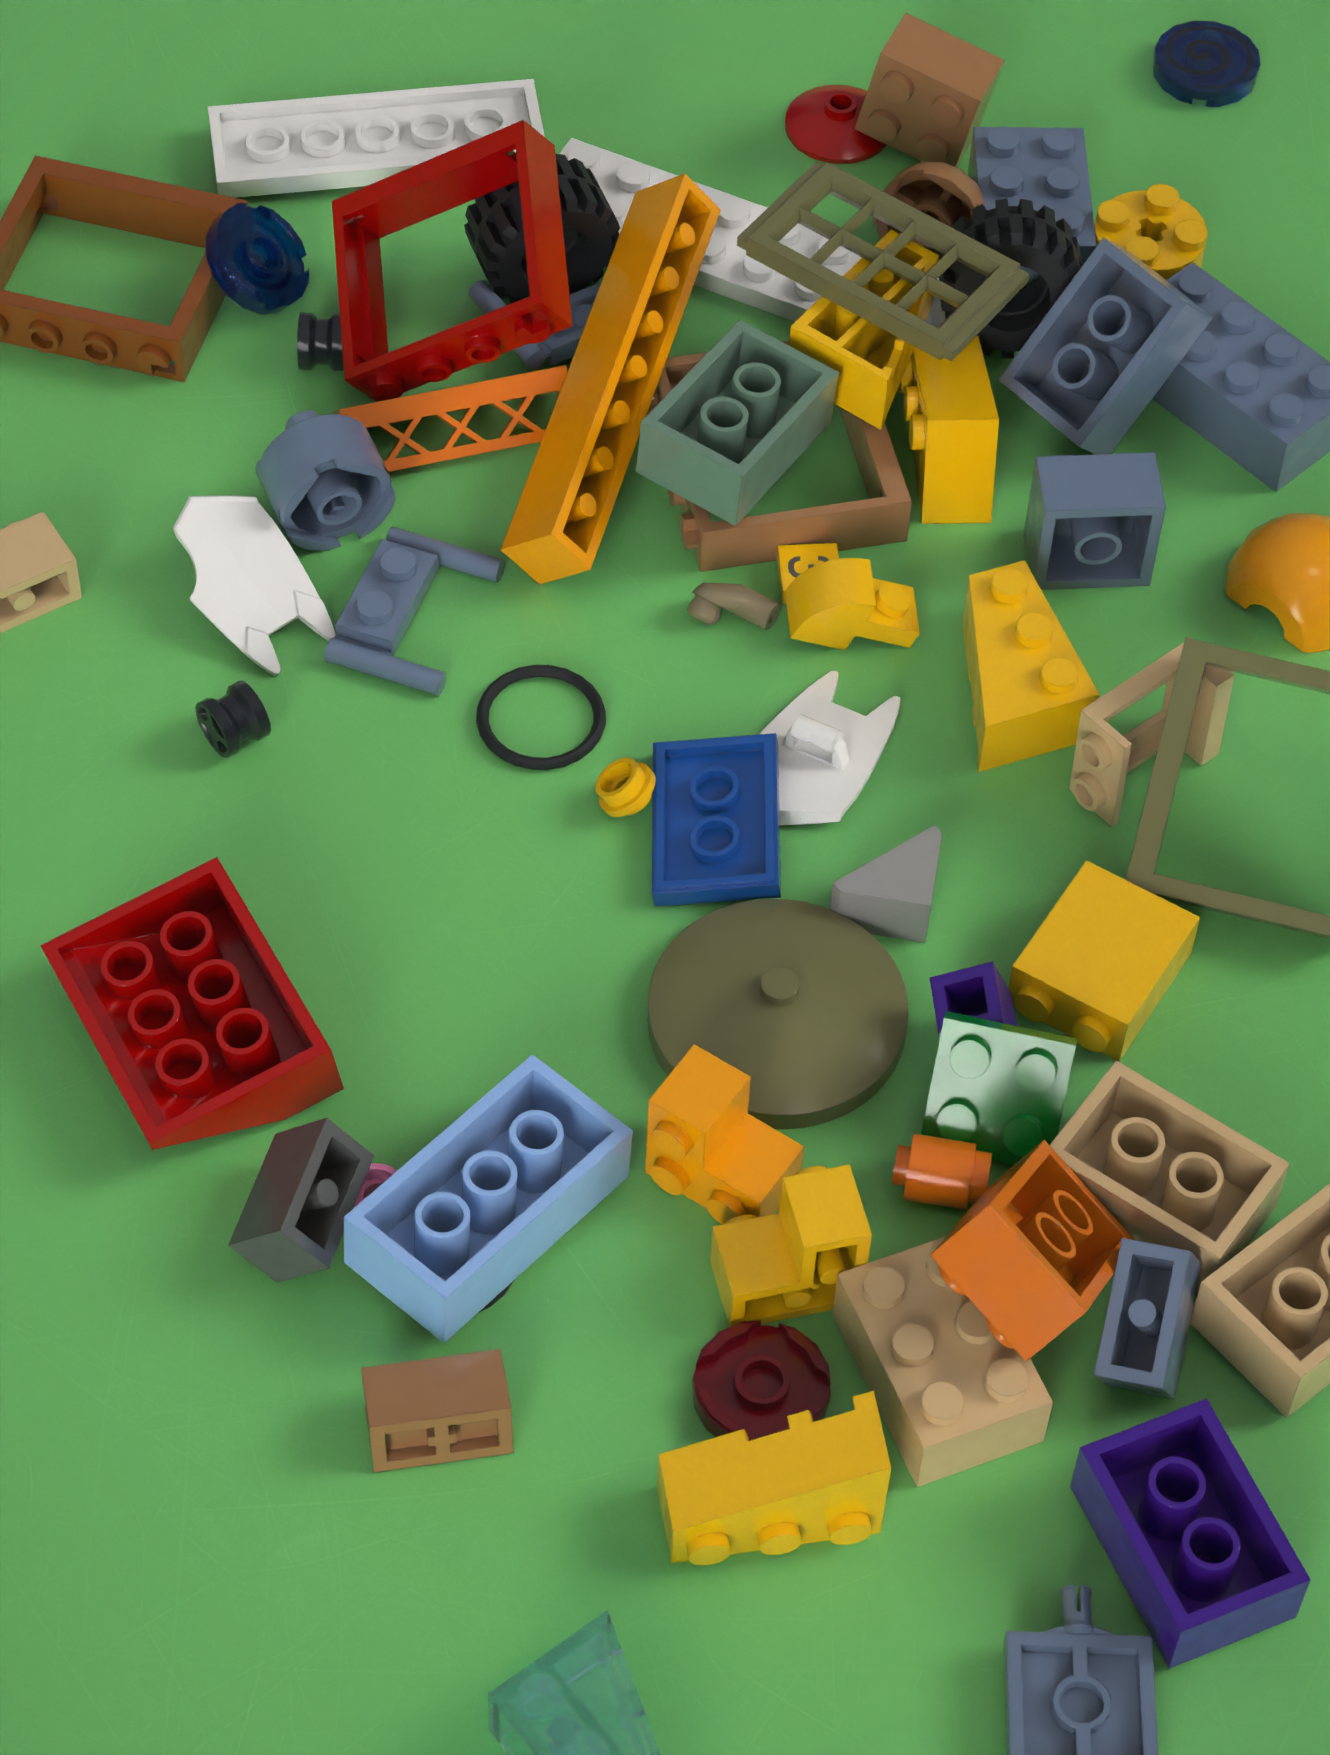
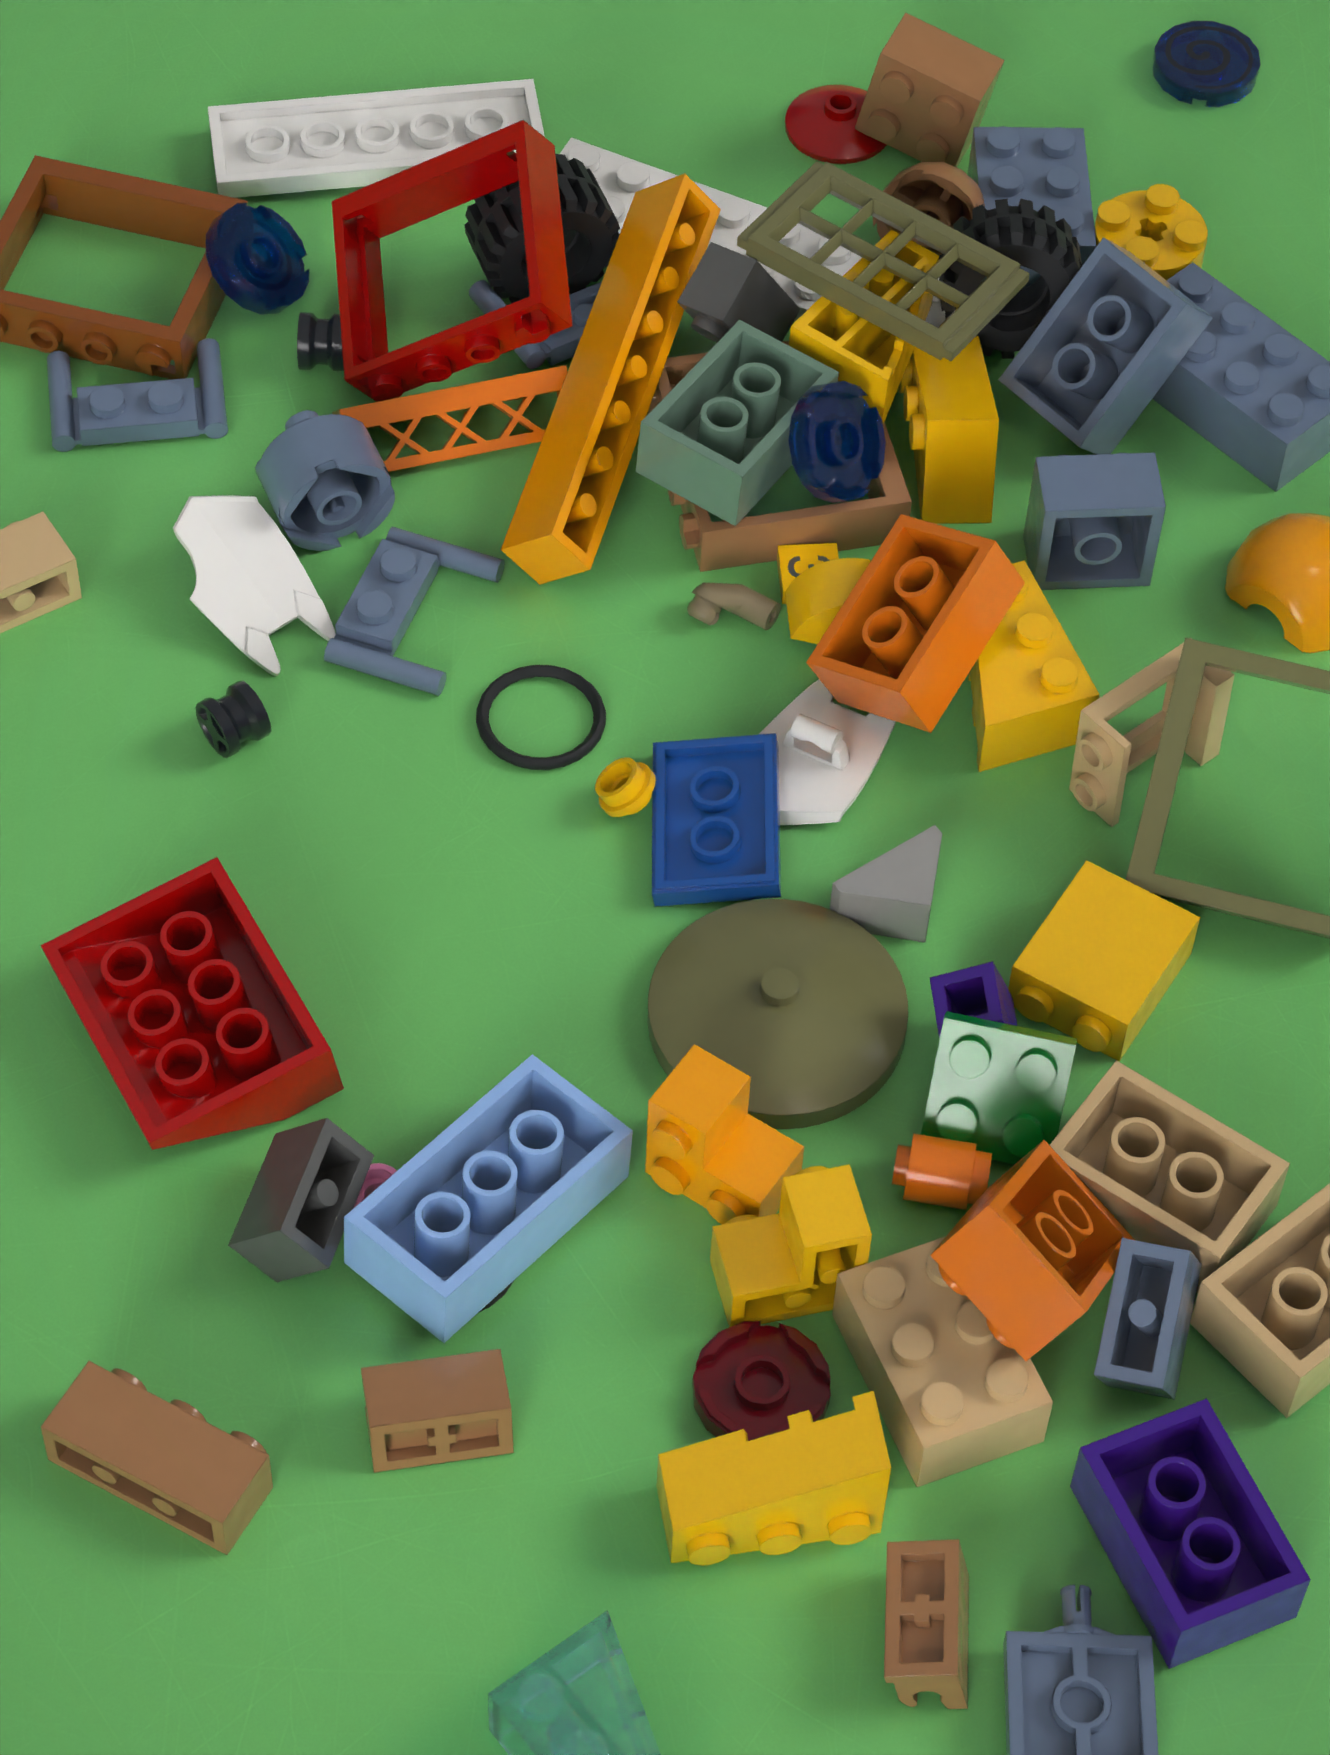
none -> medium nougat brick [41,1361,273,1555]
none -> sand blue plate [47,338,228,452]
none -> dark grey brick [677,242,800,343]
none -> clear blue tile [788,381,886,503]
none -> orange brick [806,514,1025,733]
none -> medium nougat hinge [884,1539,969,1709]

